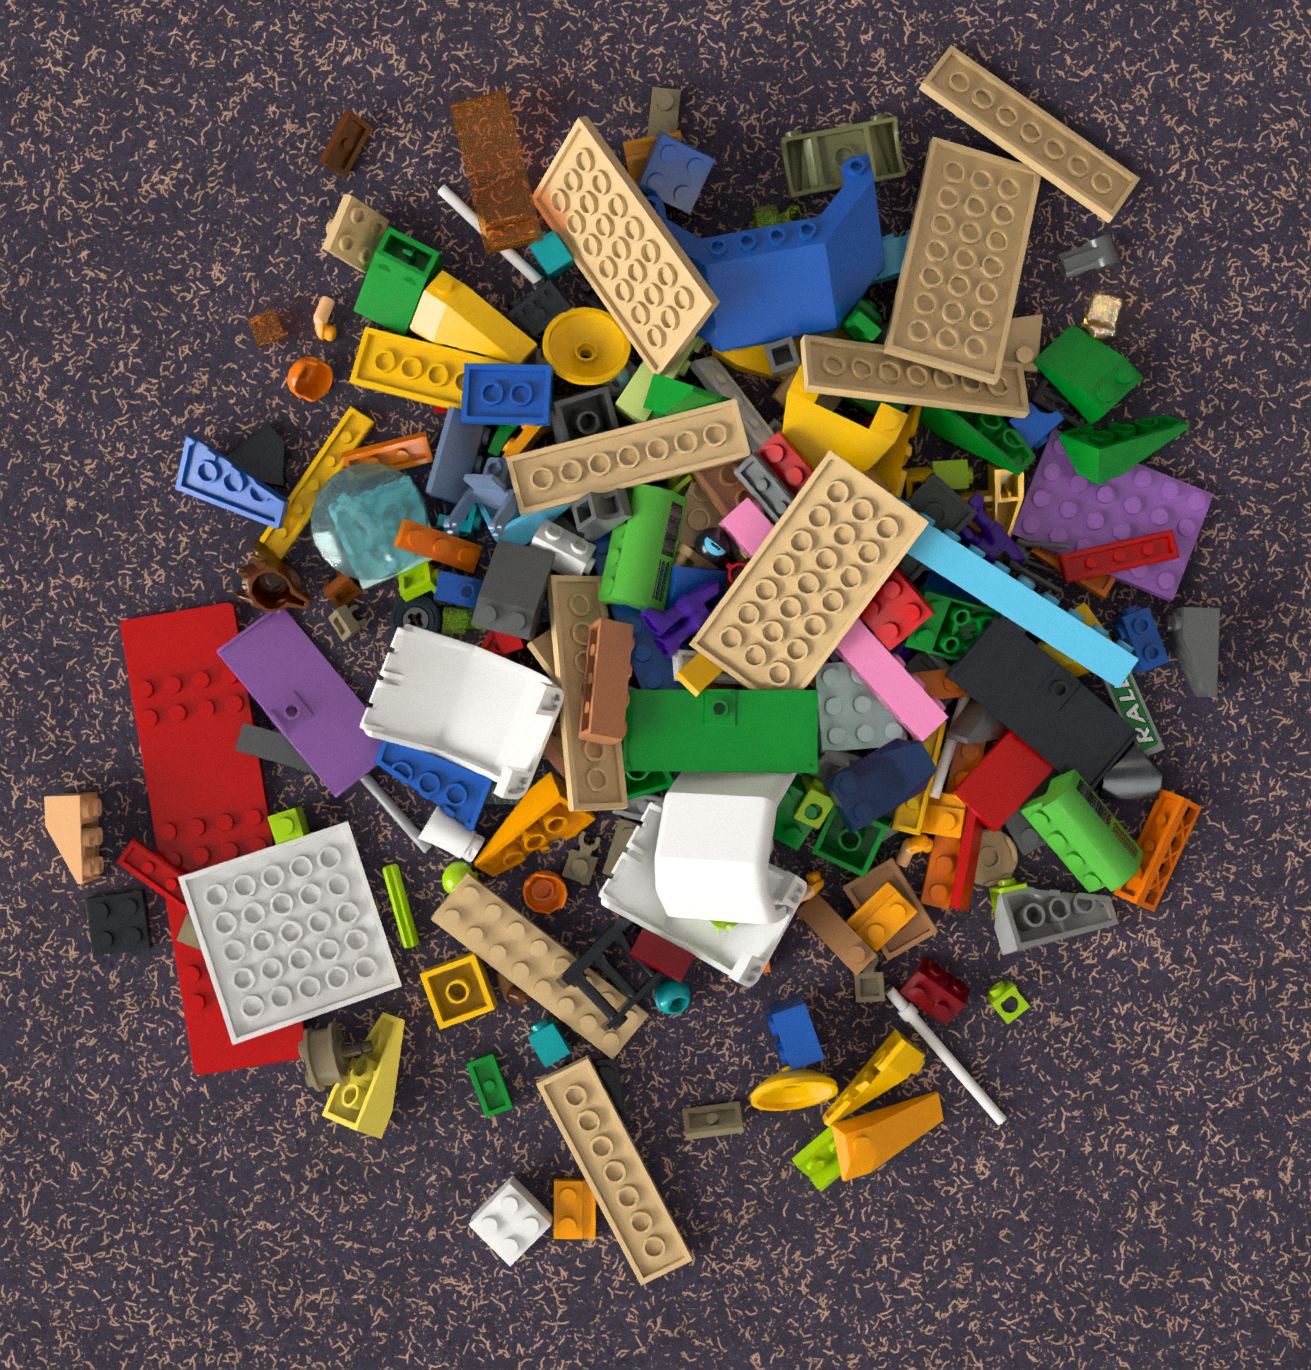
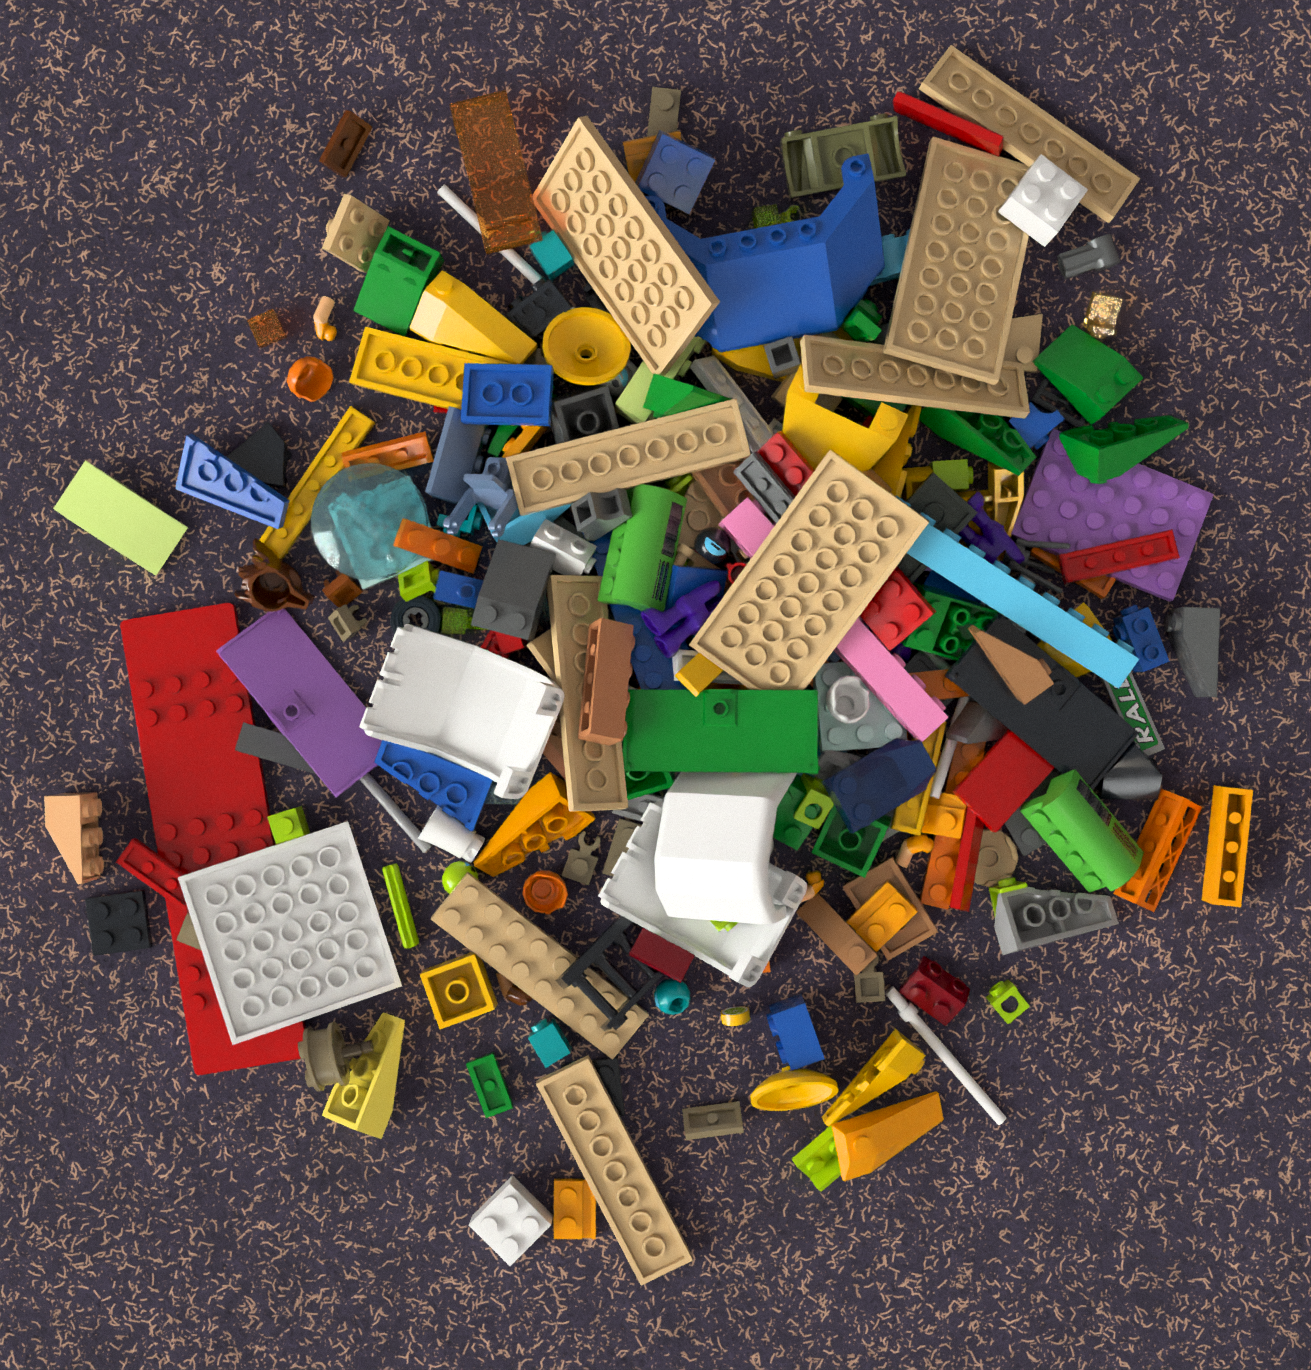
none -> yellowish green slope [53,460,188,575]
none -> yellow tile [721,1006,751,1026]
none -> white hair [826,675,870,724]
none -> red tile [893,91,1004,157]
none -> medium nougat slope [968,625,1054,705]
none -> white brick [998,154,1088,247]
none -> light orange brick [1202,785,1253,907]

